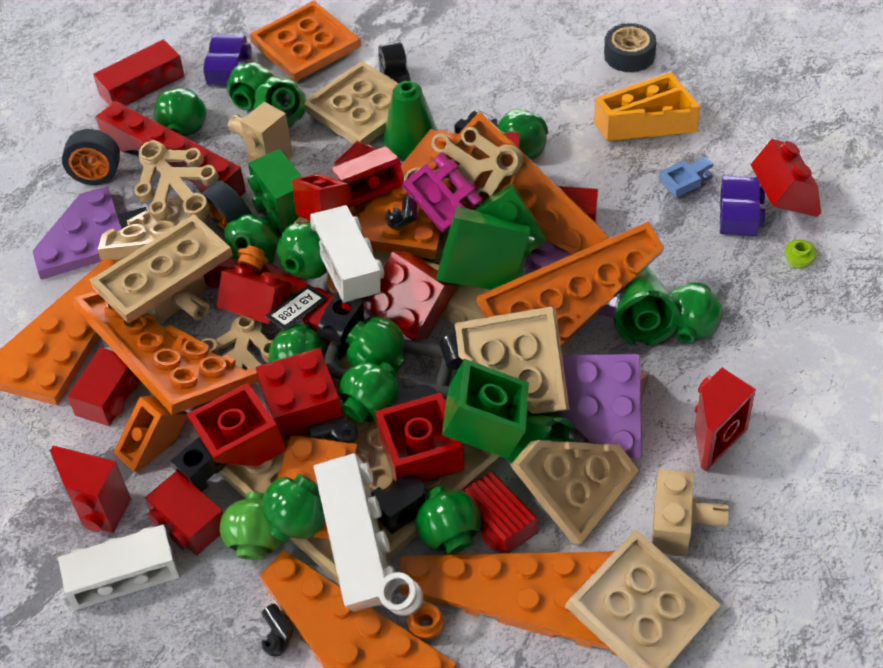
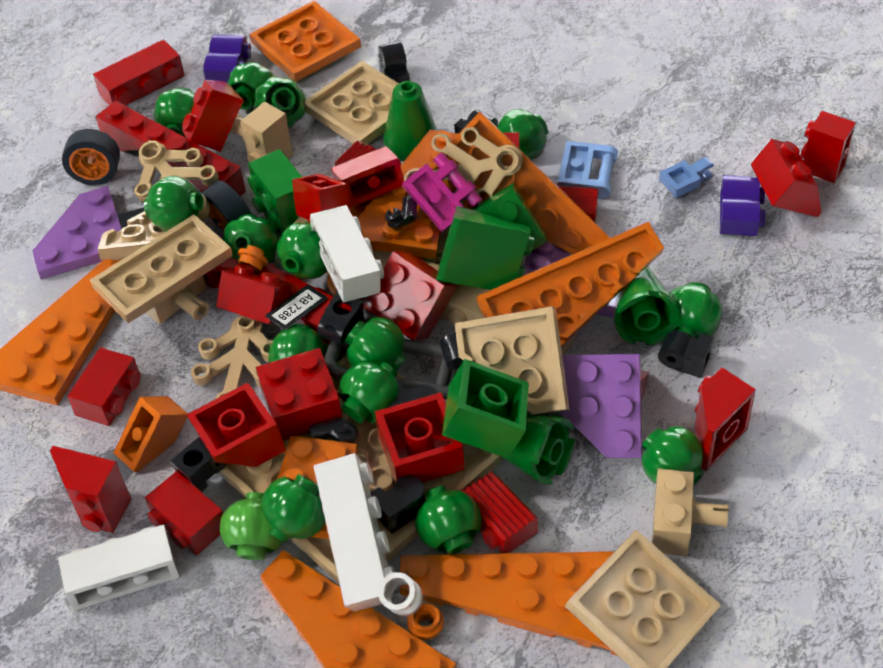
orange wing [74,291,258,415] -> none
black arm [261,603,293,657] -> none
tan plate [510,440,639,544] -> none
light orange wedge [594,72,700,141] -> none
black wheel [604,23,657,72] -> none
lime plate [784,240,817,269] -> none
none -> green plant [144,175,204,232]
none -> red slope [182,80,244,152]
none -> light blue plate [557,141,618,199]
none -> green plant [642,426,704,486]
none -> black leg [658,330,713,378]
none -> red brick [800,111,856,184]

